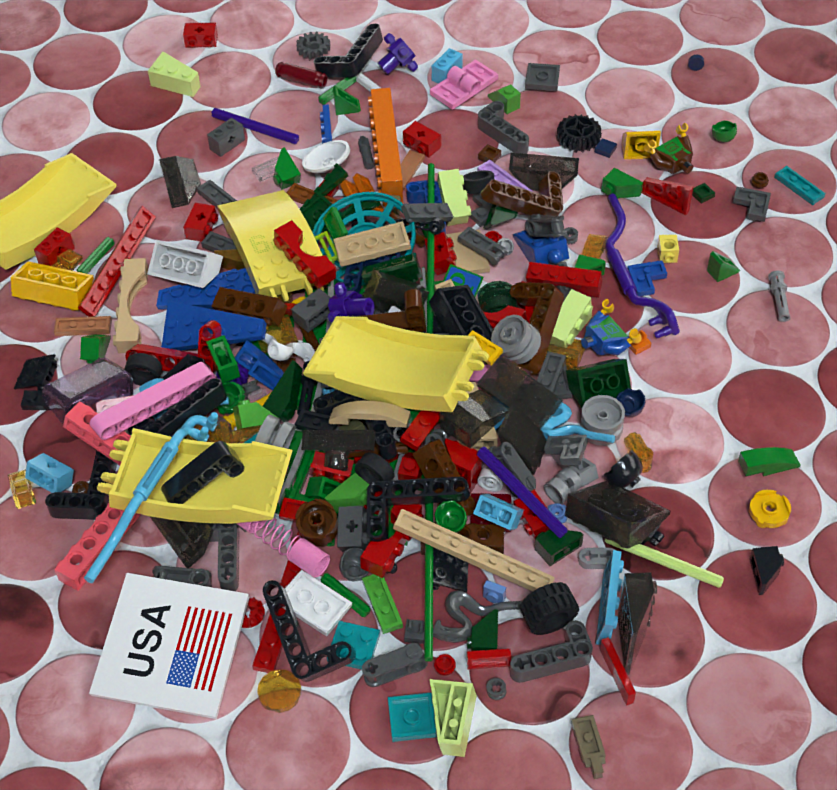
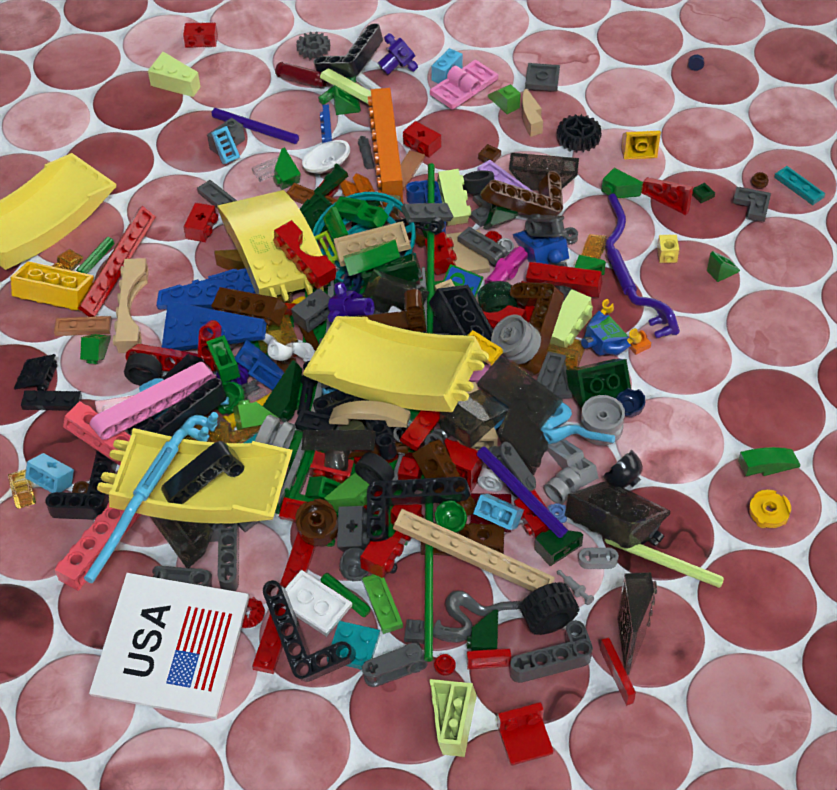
red brick [34,227,75,267] -> none
clear purple windscreen [42,358,133,424] -> none
white slope [147,240,223,288] -> none
clear smoke wedge [158,156,201,208] -> none
dark grey plate [201,231,237,252] -> none
bright pink piece [236,518,330,578] -> none
clear yellow tile [257,670,302,713] -> none
teal plate [388,693,437,742] -> none
black hinge [433,547,468,592] -> none
dark grey beam [478,101,529,156] -> none
medium blue plate [483,580,506,603] -> none
dark grey bush [486,678,507,700] -> none
dark grey plate [544,435,588,466] -> none
dark tan hinge [571,715,606,779] -> none
dark blue tile [594,138,617,158] -> none
medium azure plate [595,550,624,645] -> none
clear yellow piece [624,432,653,473] -> none
blue plate [627,260,667,296] -> none
torso [644,123,694,174] -> none
green hair [712,120,737,143] -> none
black slope [750,546,784,595] -> none
light grey pin [768,270,790,322] -> none
none -> medium azure slope [211,126,240,164]
none -> yellowish green tile [320,68,371,104]
none -> green slope [333,196,389,229]
none -> green slope [343,239,400,276]
none -> dark pink piece [485,246,528,292]
none -> red bracket [497,702,554,765]
none -> tan slope [522,89,543,137]
none -> light grey piece [557,570,594,605]

